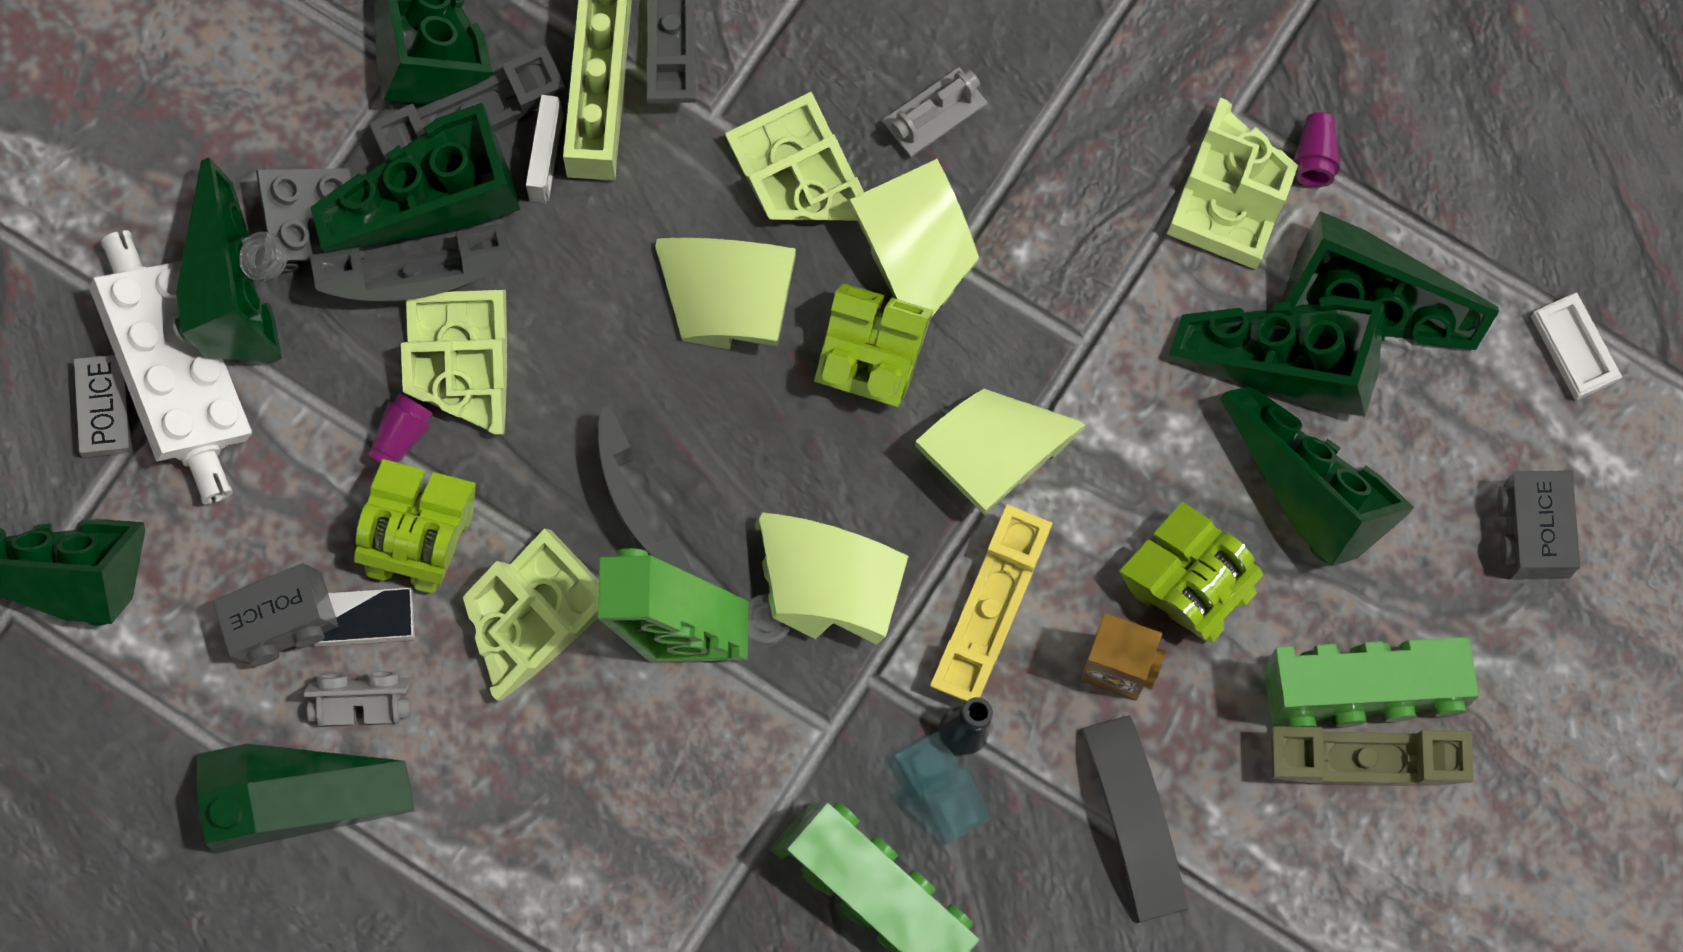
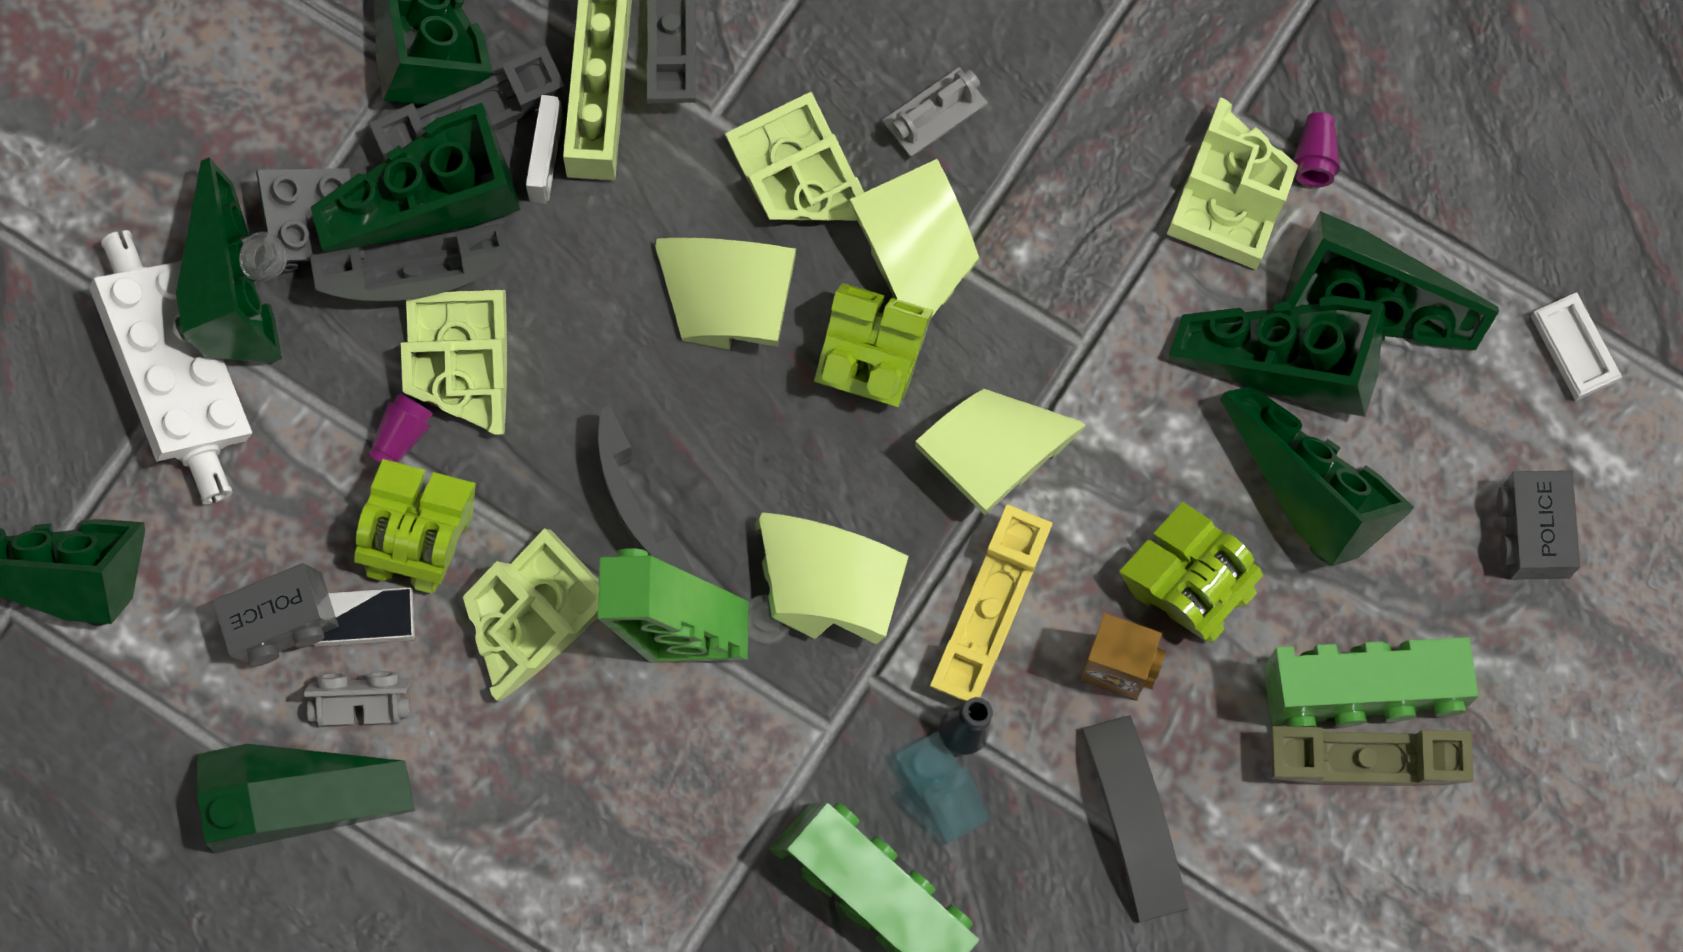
light grey tile [74,355,132,458] -> none

